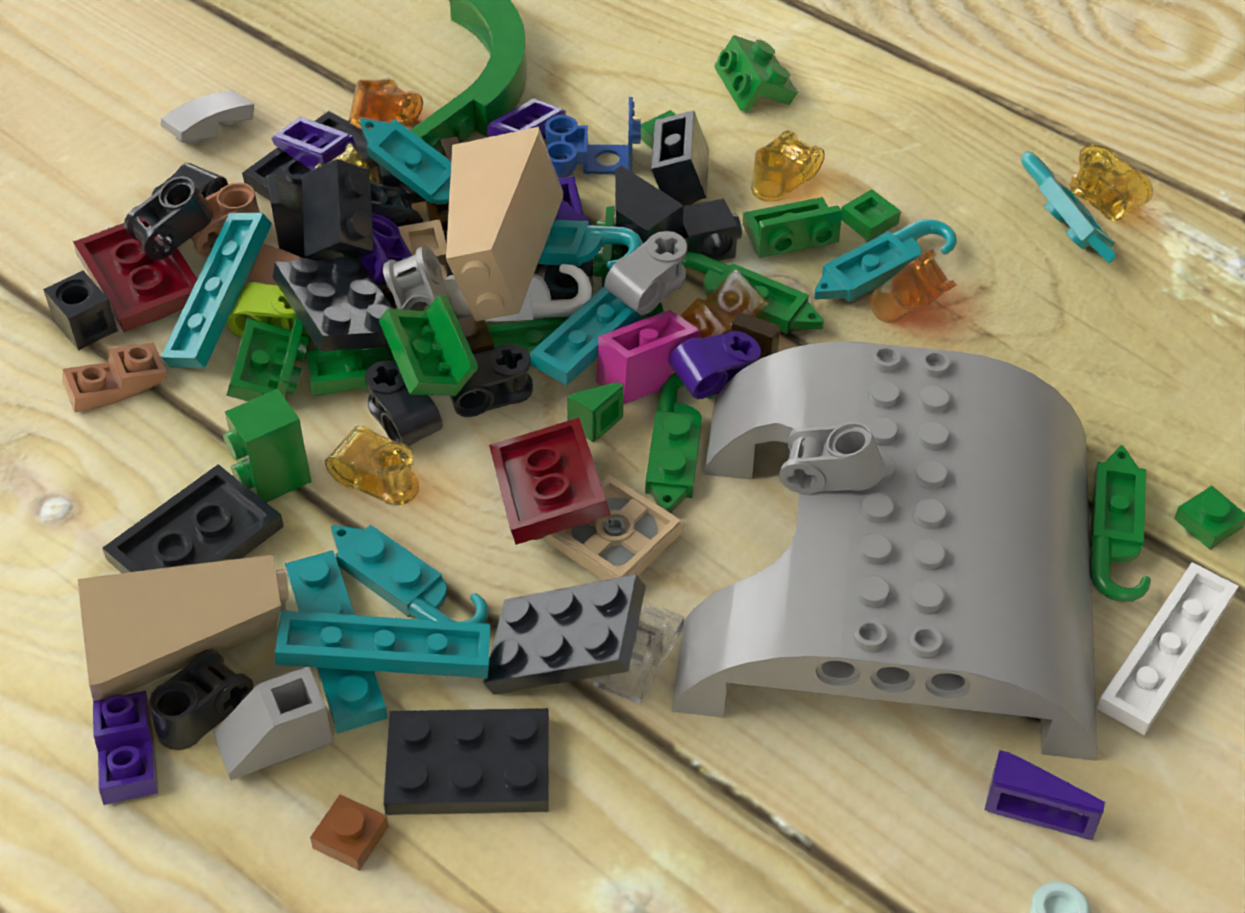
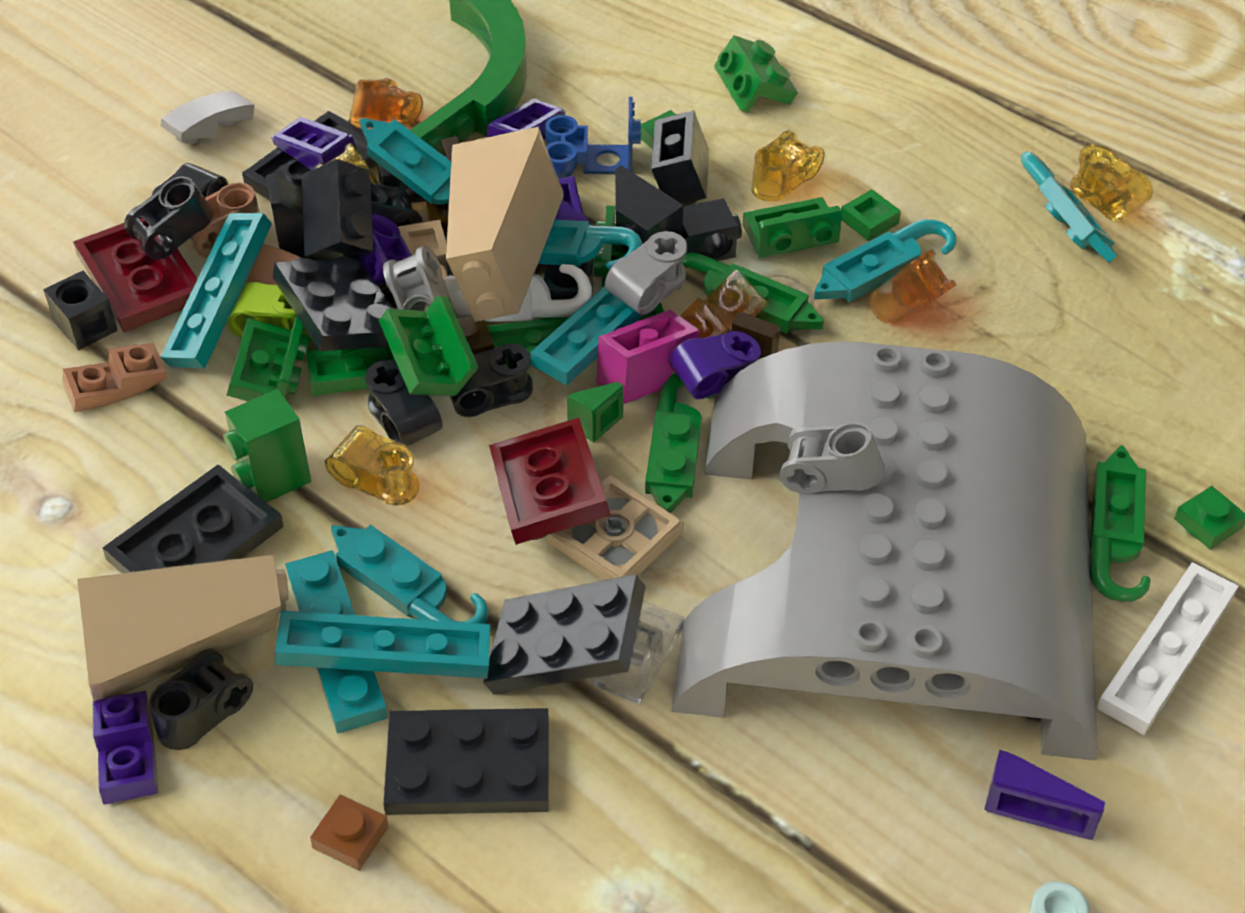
light grey slope [214,666,334,780] -> none

